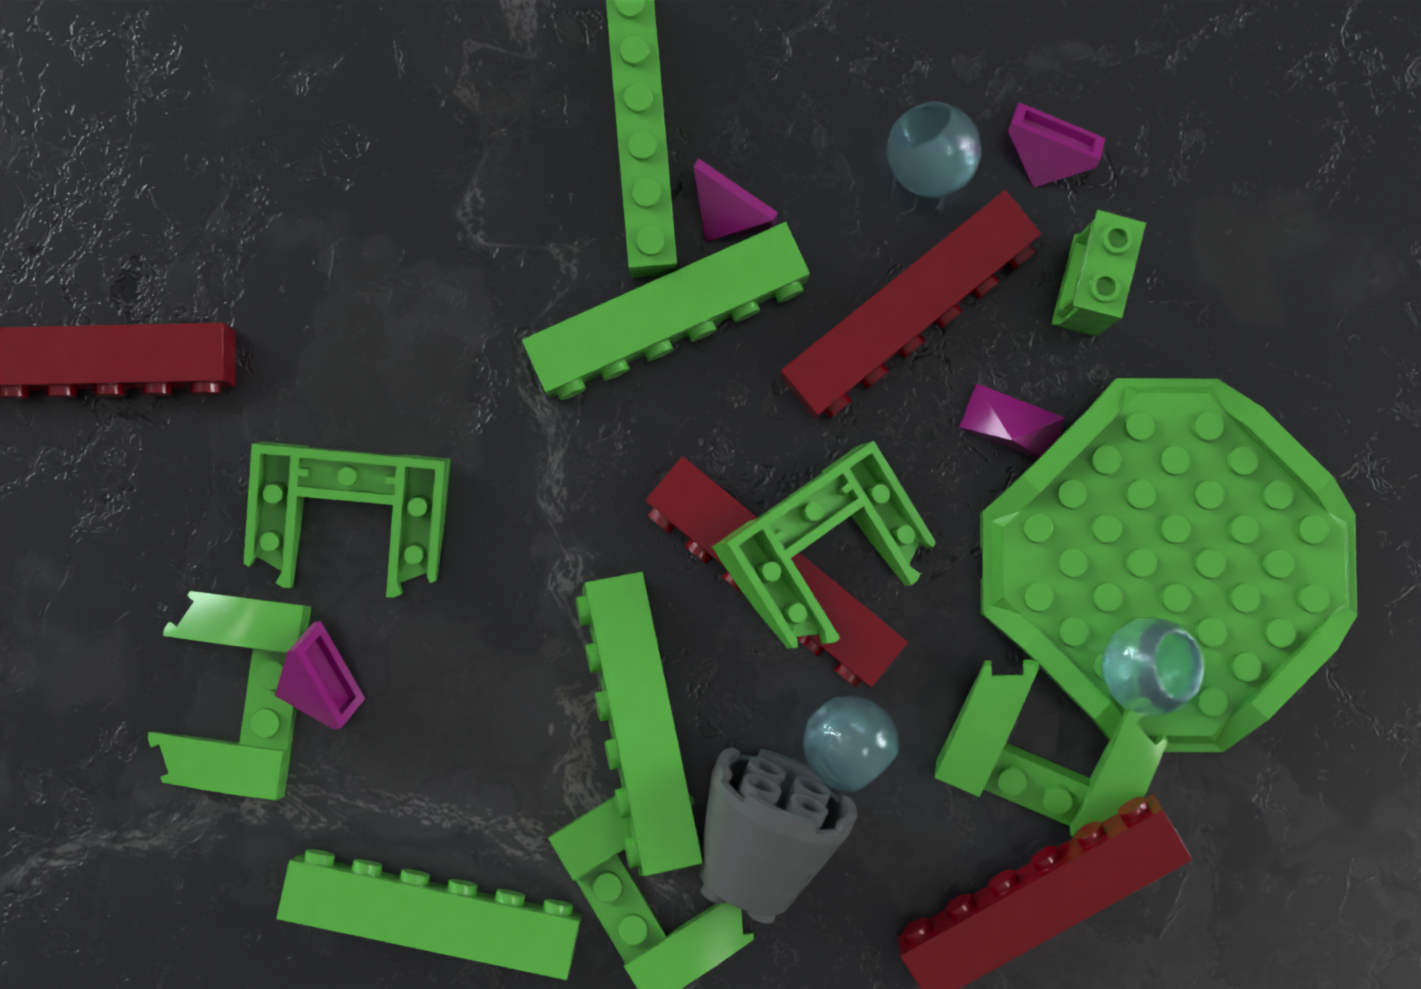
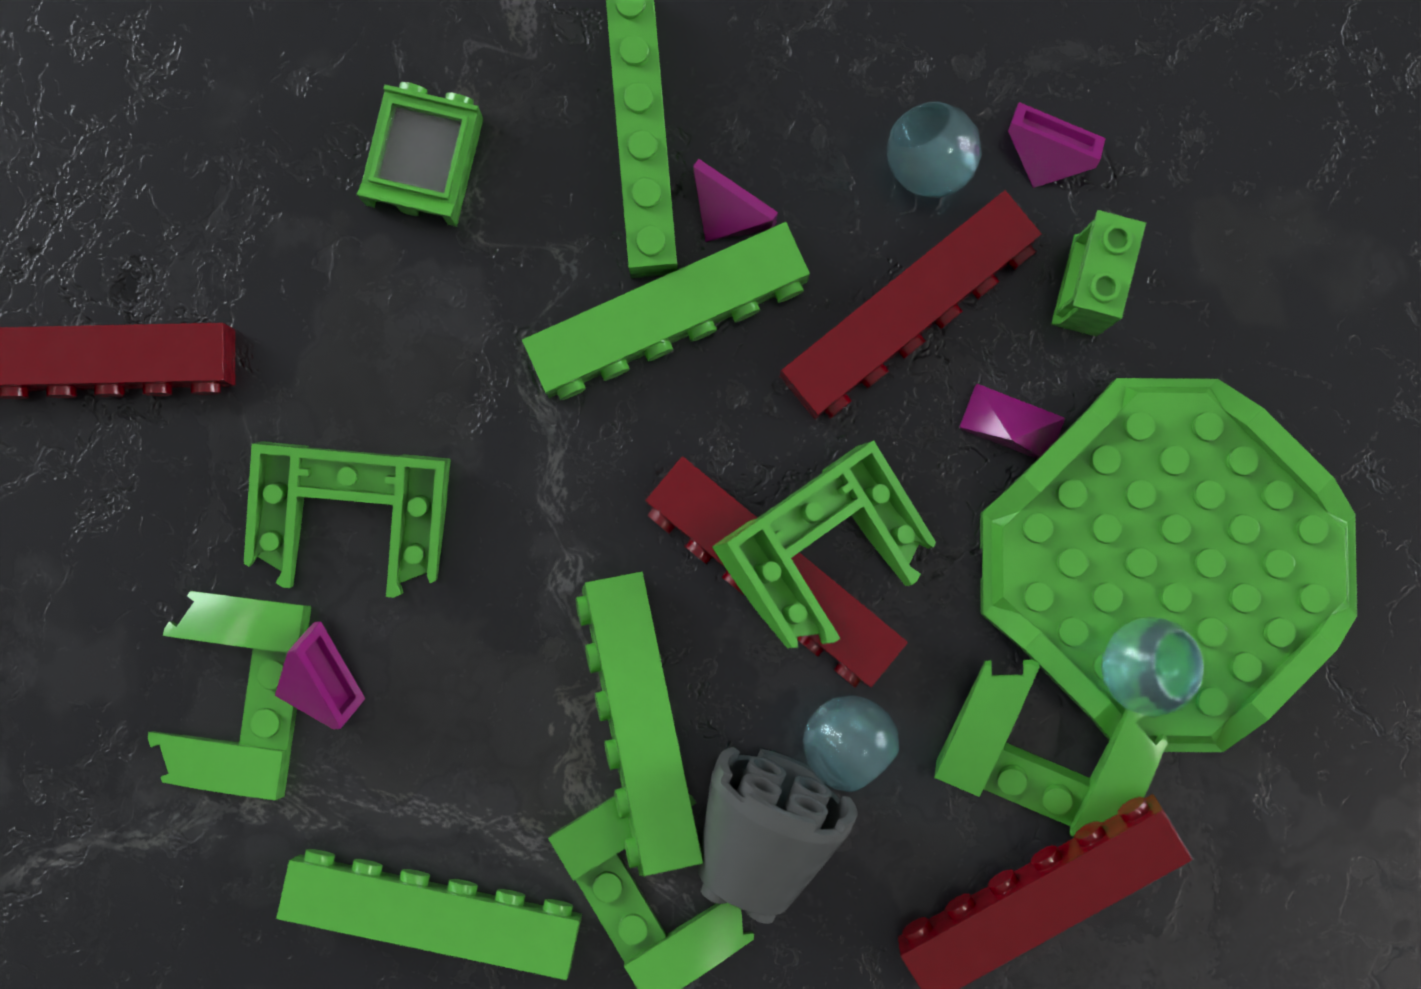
none -> window [357,82,483,227]

